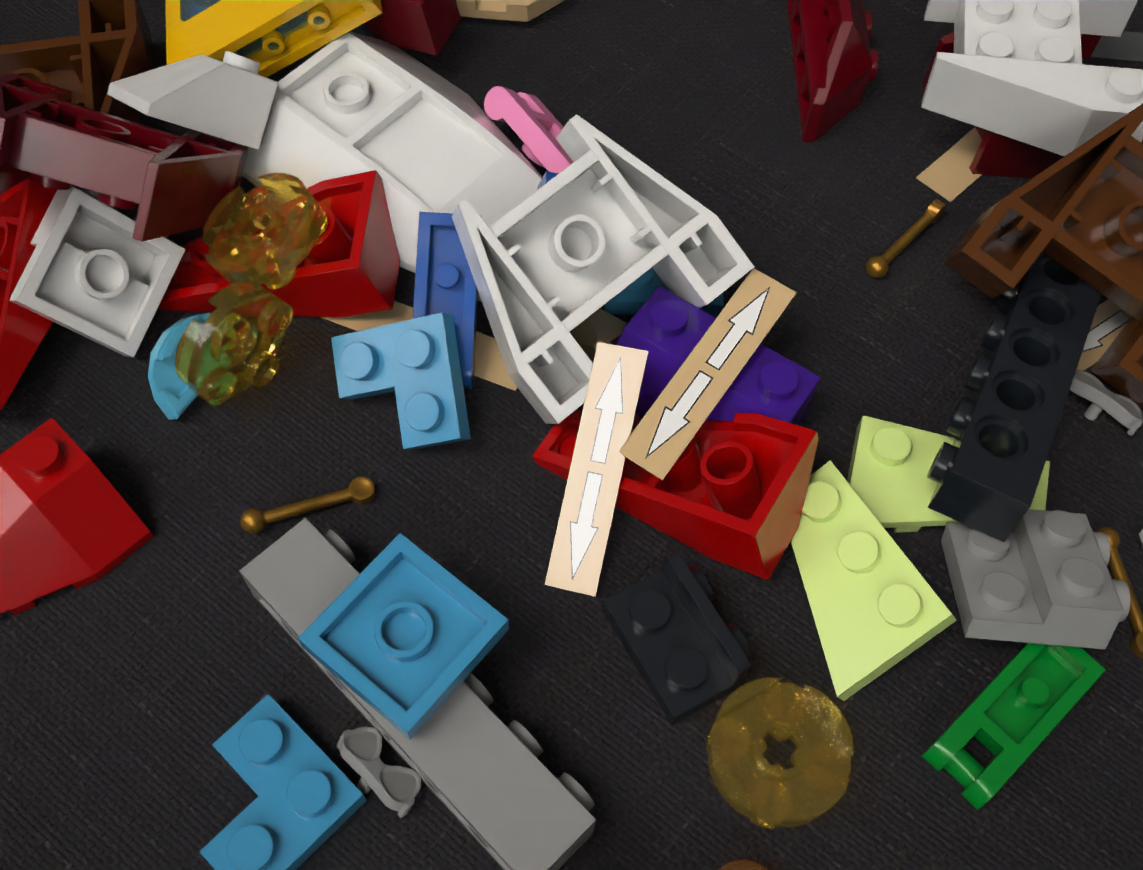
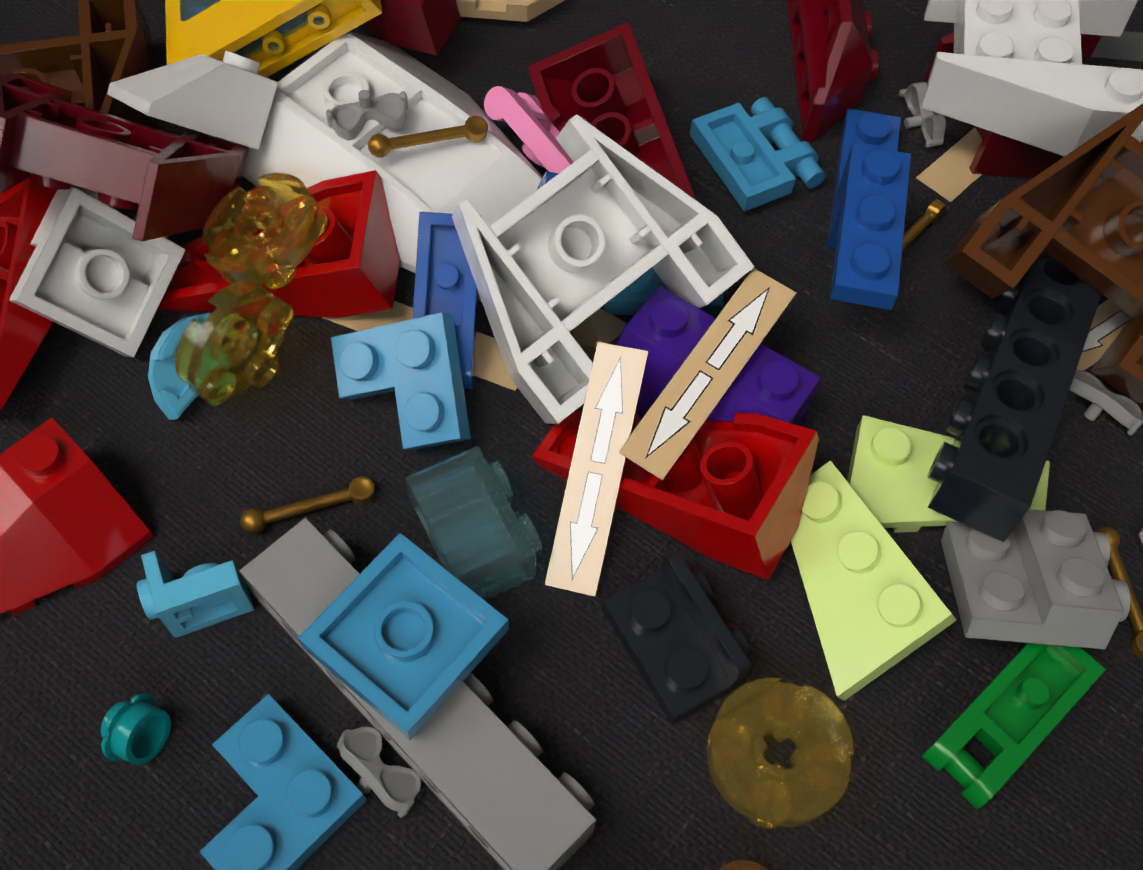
none -> teal plate [101,694,171,765]
none -> medium azure bracket [136,550,254,638]
none -> light grey piece [326,90,408,140]
none -> pearl gold hinge [368,116,488,158]
none -> clear light blue brick [405,446,542,600]
none -> dark red wedge [527,22,696,200]
none -> dark azure plate [690,97,826,212]
none -> blue bracket [827,108,911,310]
none -> light grey piece [899,82,946,148]

